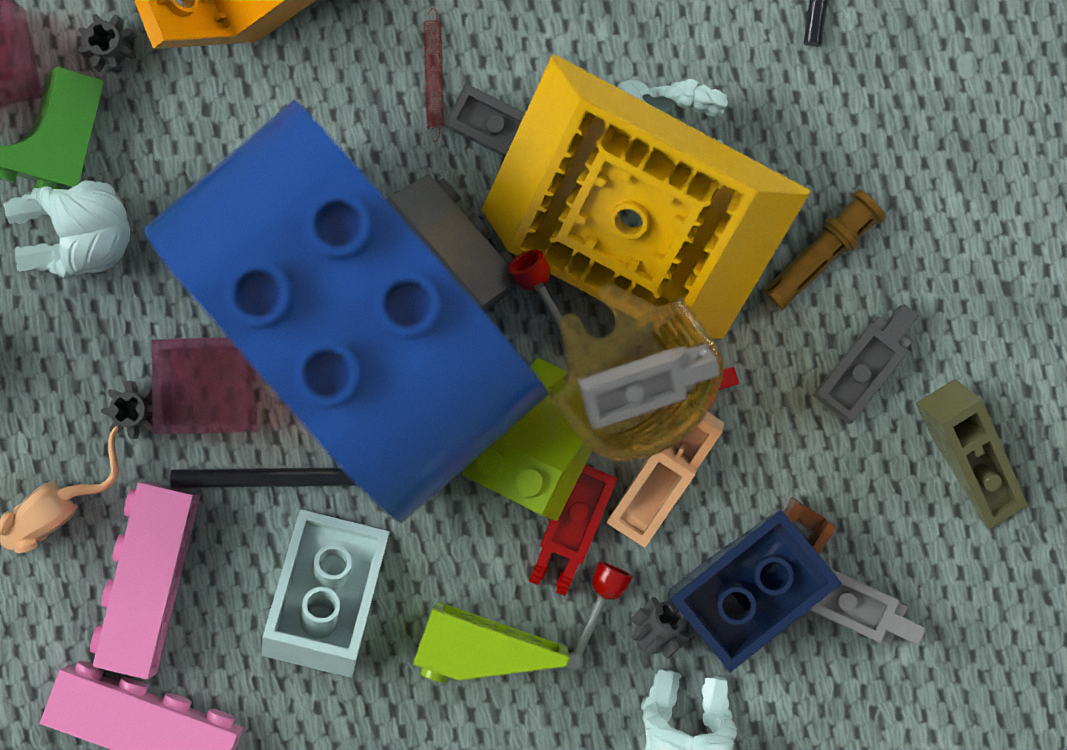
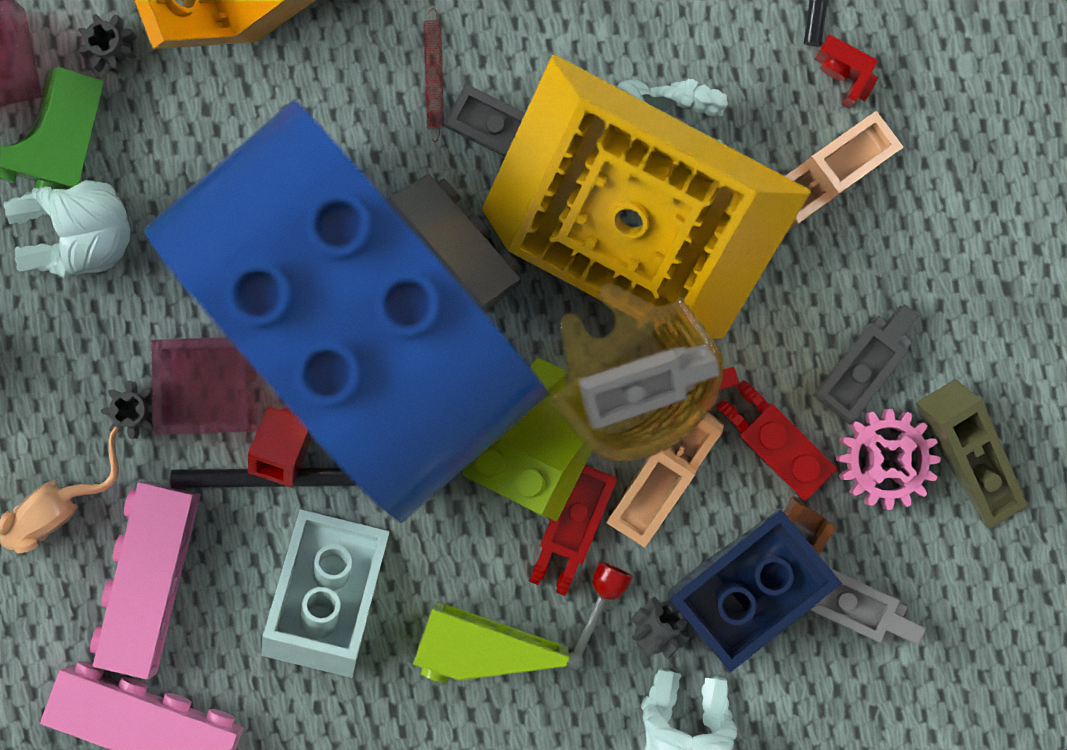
red hinge [509,249,578,347] -> none
pearl gold pin [762,189,887,311] -> none
none -> red brick [248,406,311,488]
none -> red hinge [716,380,837,501]
none -> light nougat slope [785,110,903,232]
none -> red bracket [814,34,878,108]
none -> bright pink gear [836,409,941,510]

